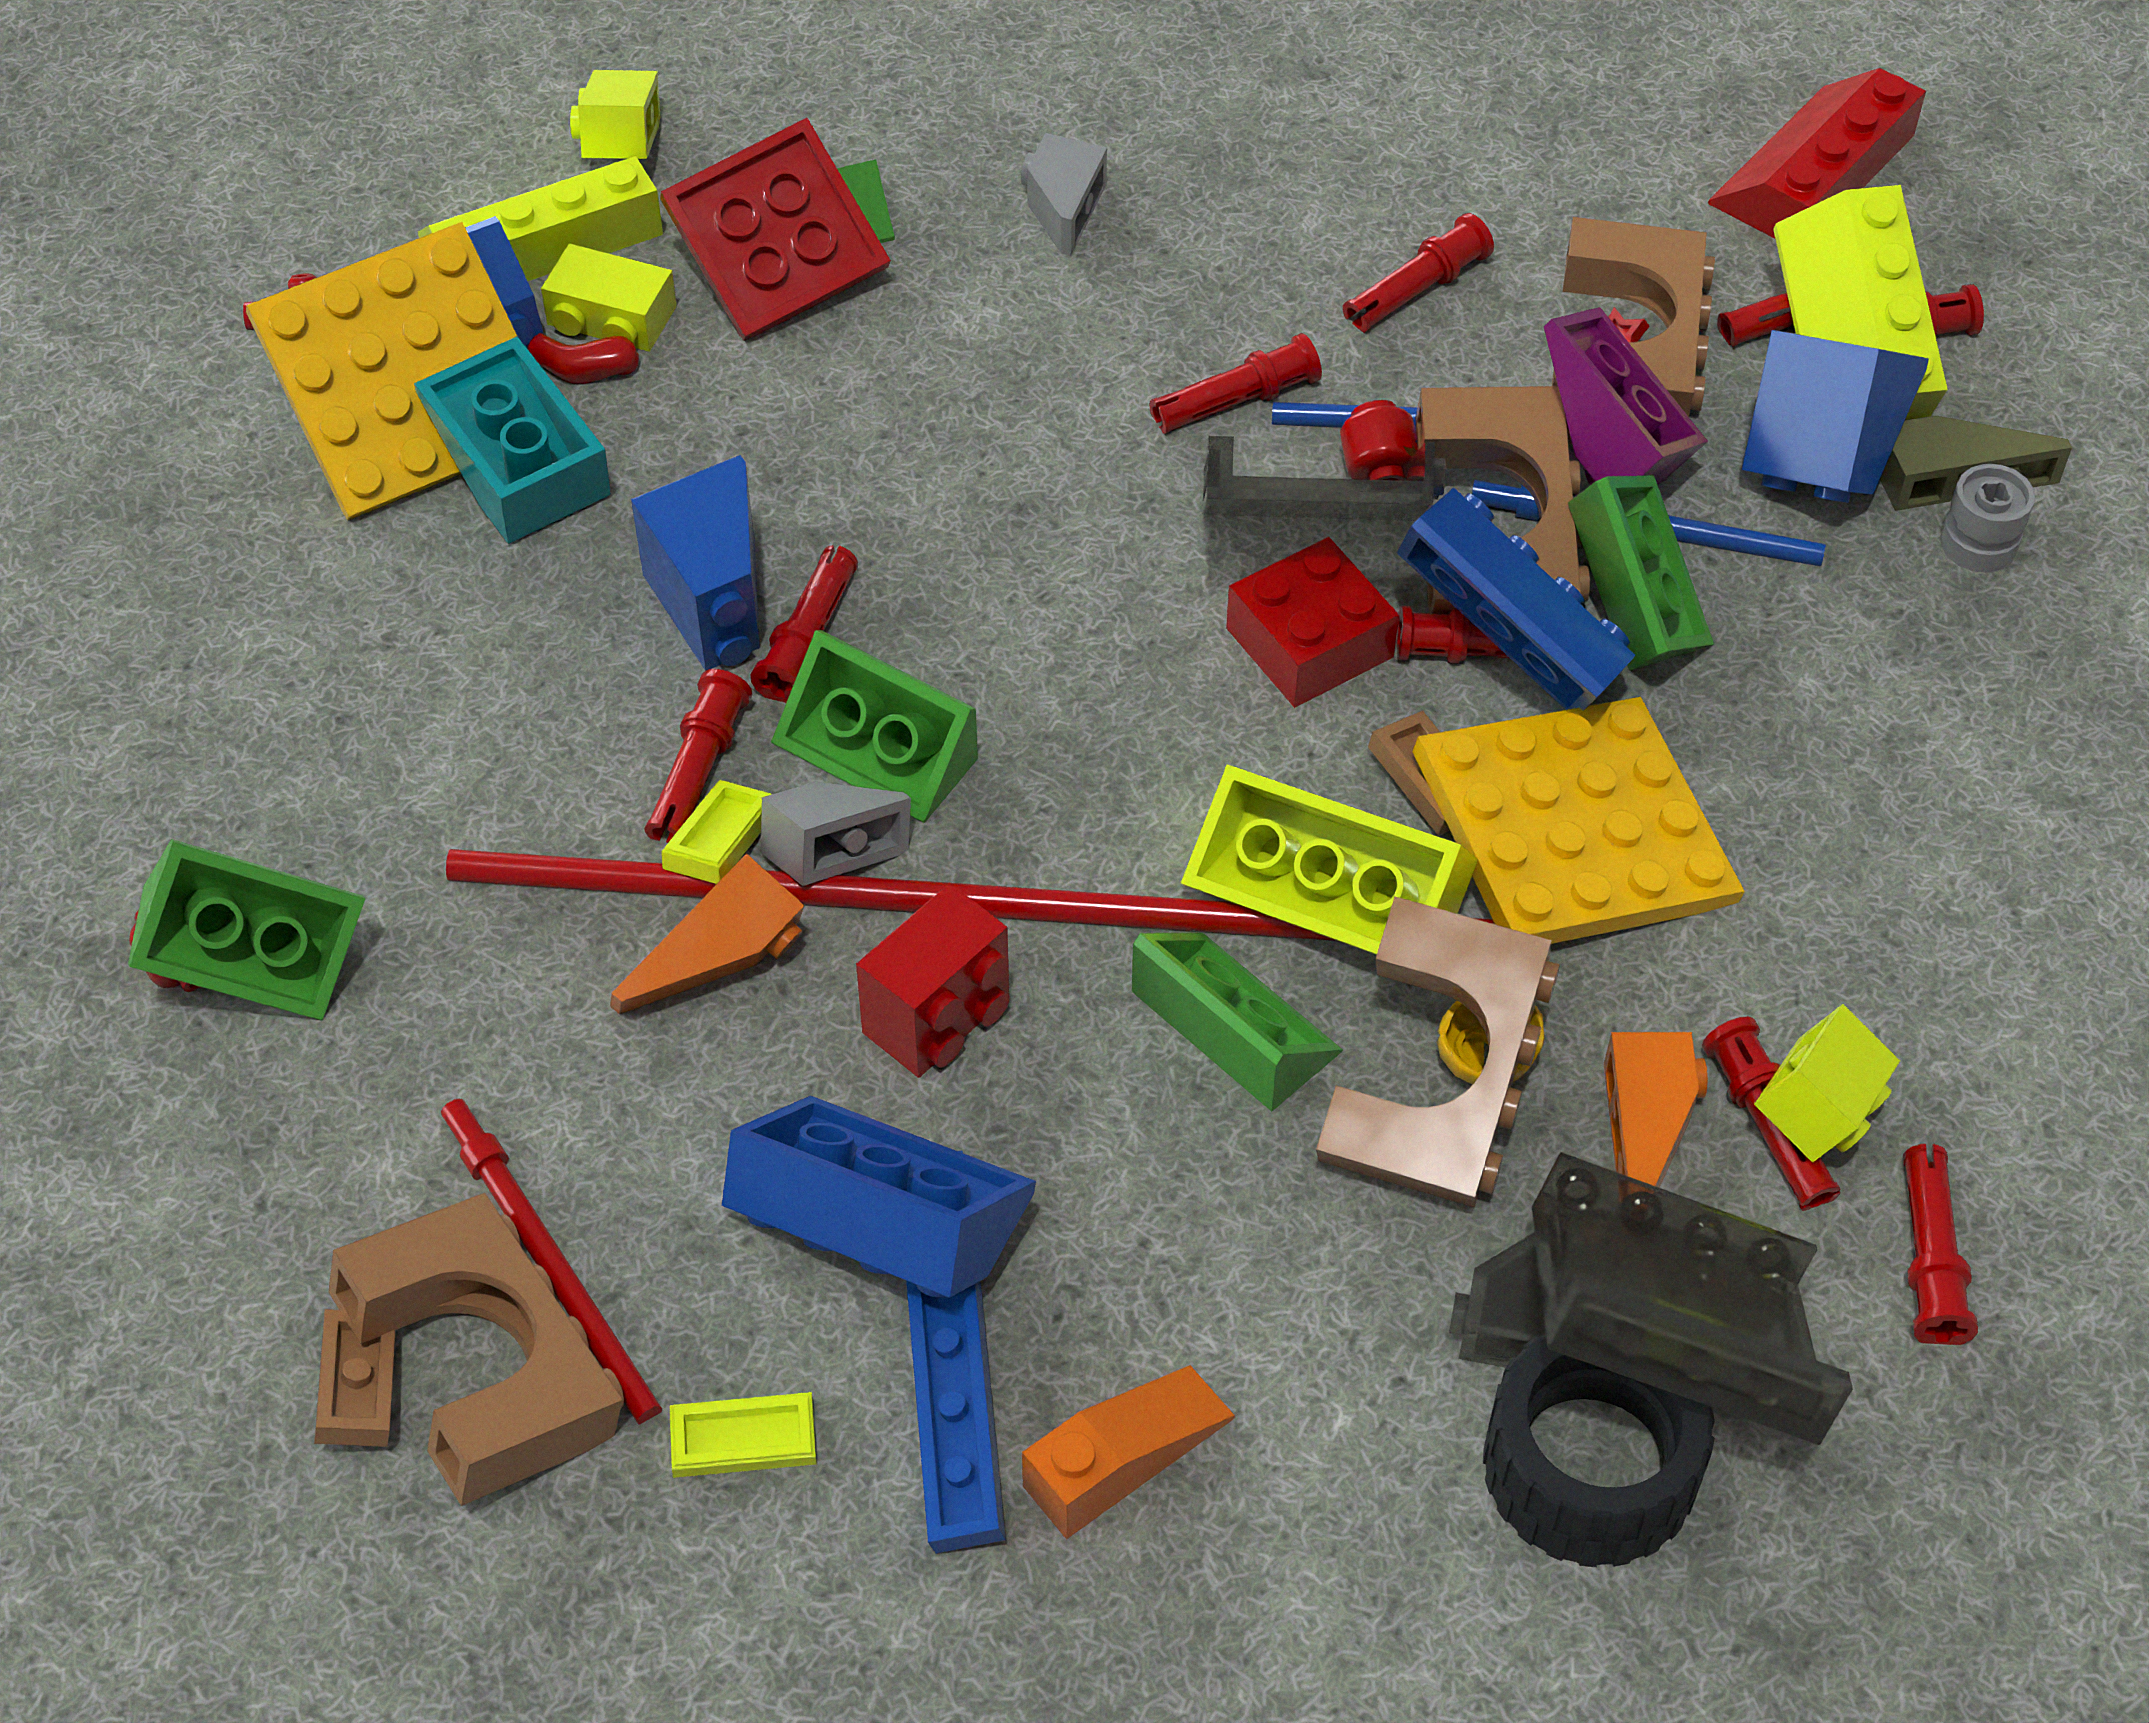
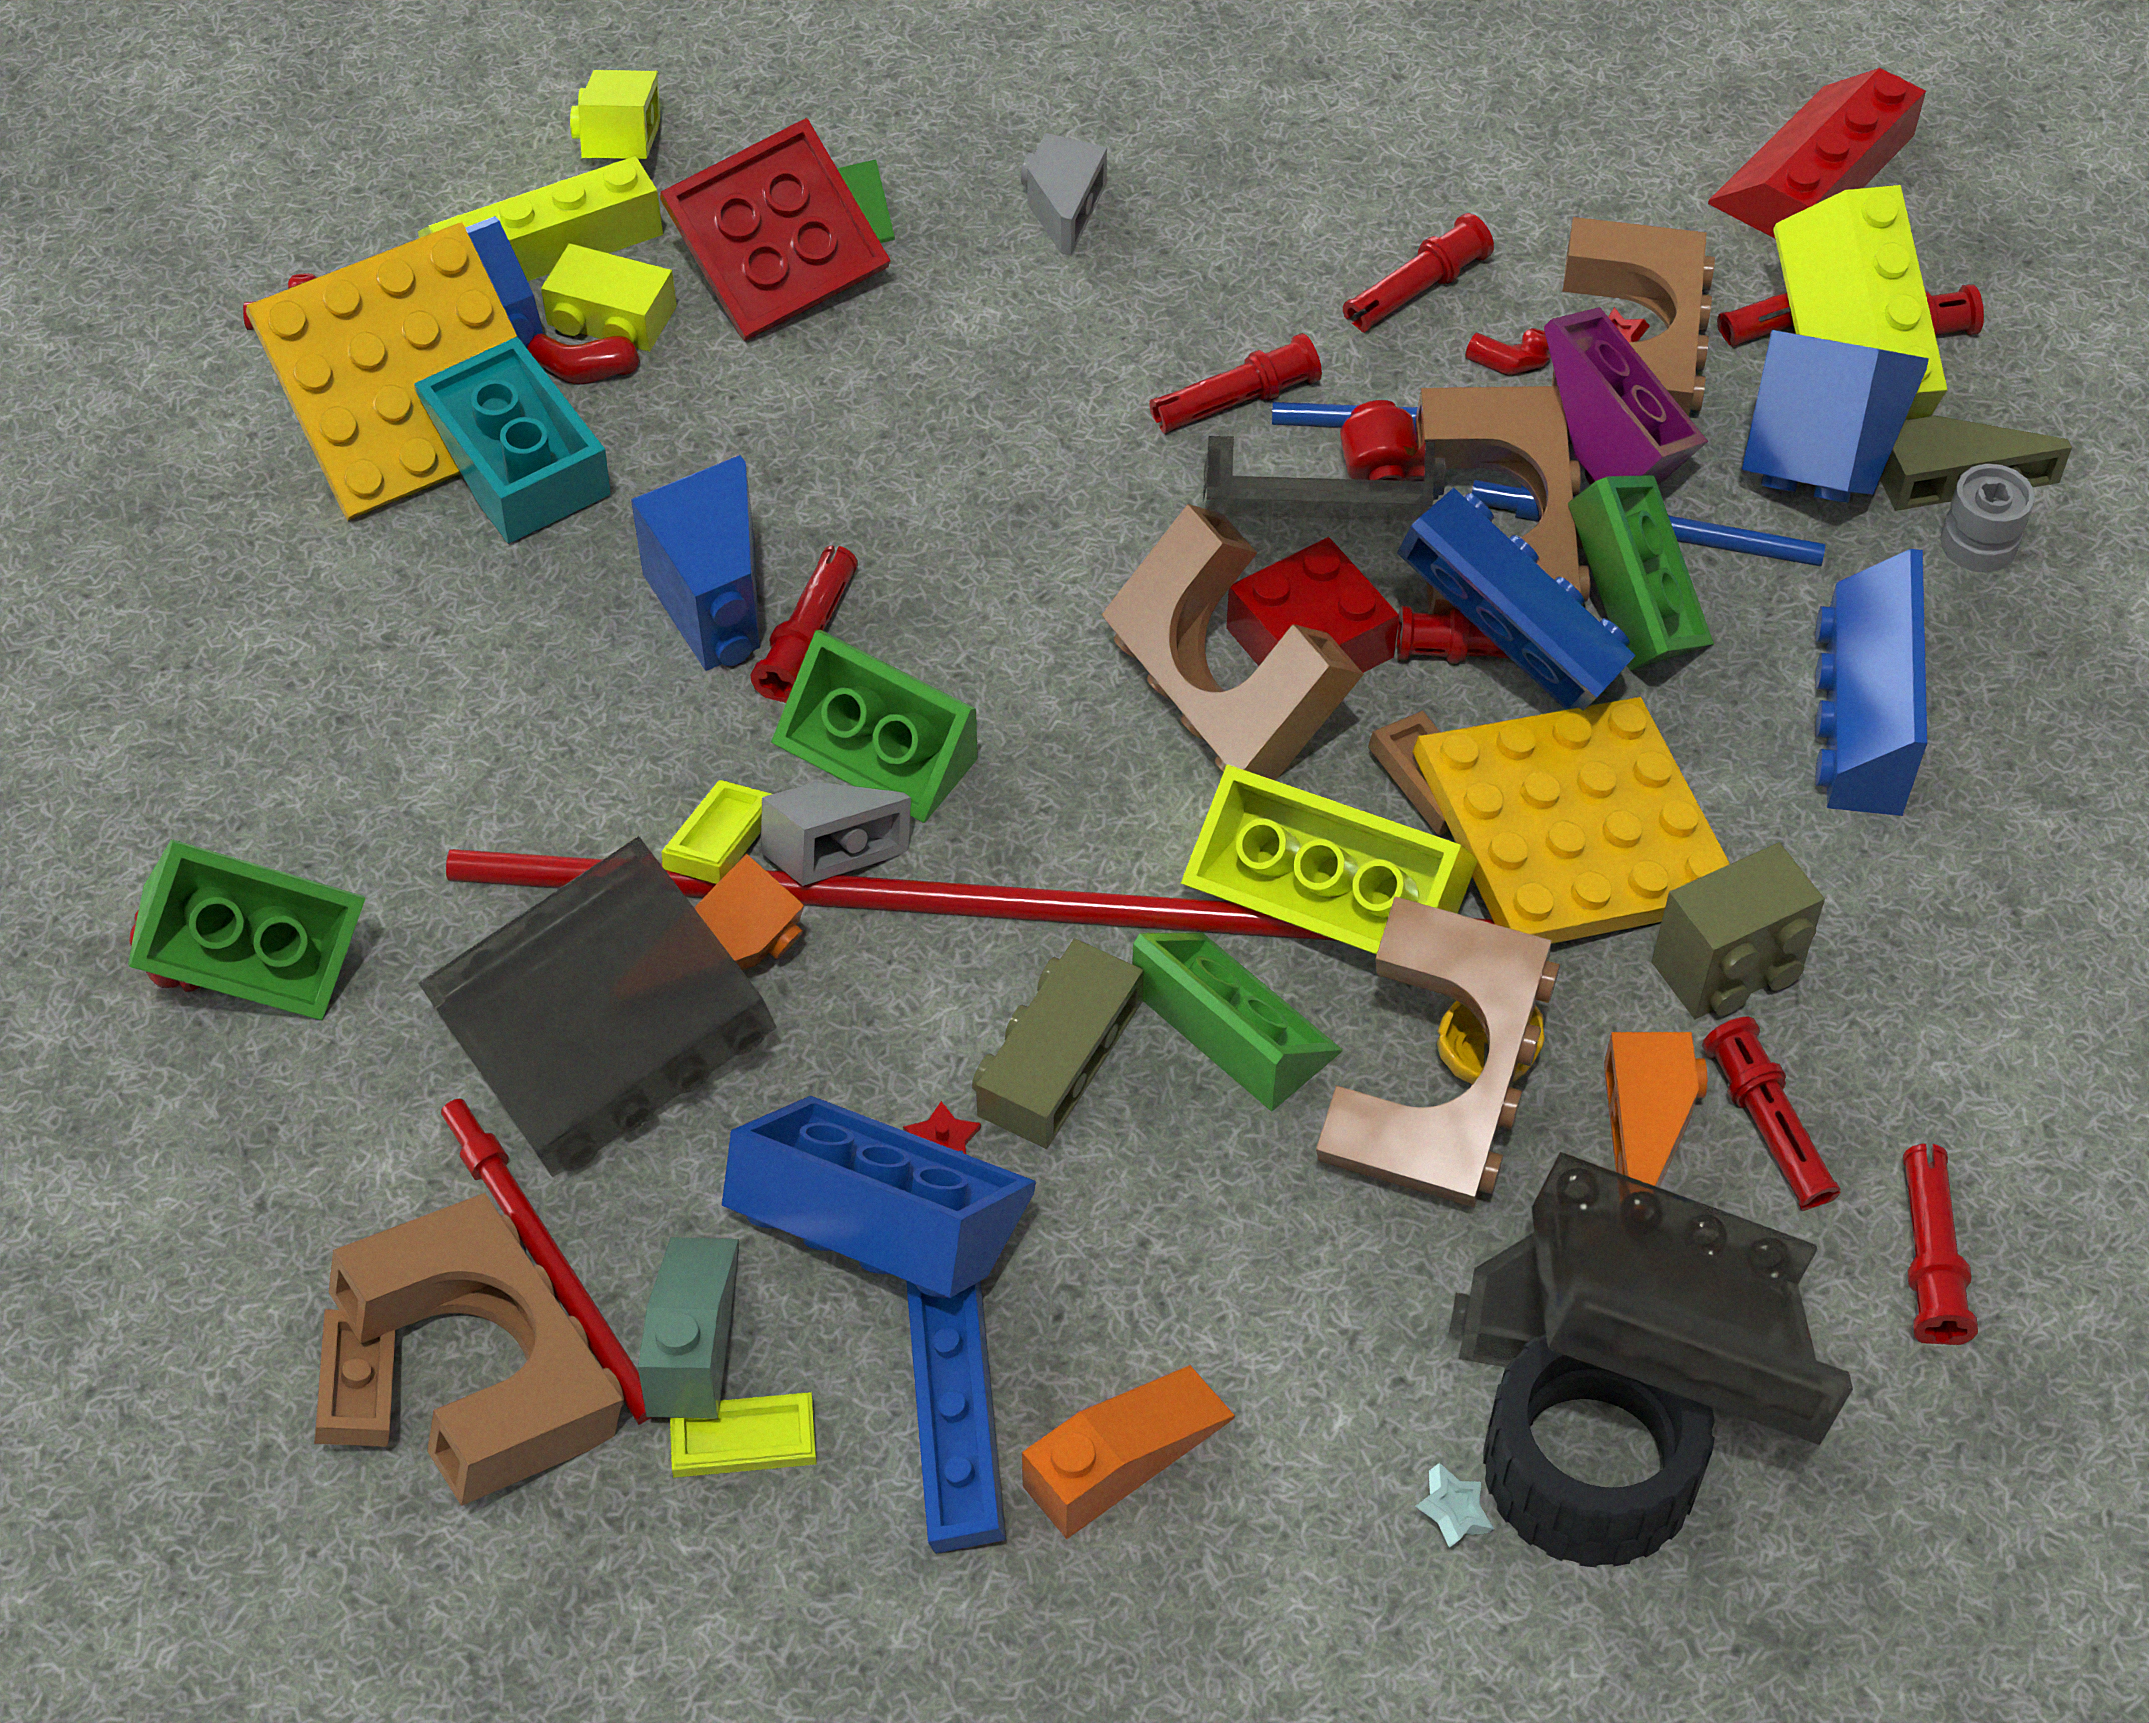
red pin [644,669,752,843] -> none
red brick [856,882,1010,1078] -> none
neon yellow brick [1754,1004,1900,1163] -> none
none -> clear smoke panel [418,836,777,1177]
none -> sand green slope [638,1237,739,1419]
none -> red piece [903,1101,981,1155]
none -> olive brick [972,938,1144,1149]
none -> medium nougat arch [1101,504,1364,780]
none -> light aqua piece [1415,1463,1494,1547]
none -> red arm [1465,328,1551,375]
none -> olive brick [1651,842,1825,1020]
none -> blue slope [1815,549,1927,816]

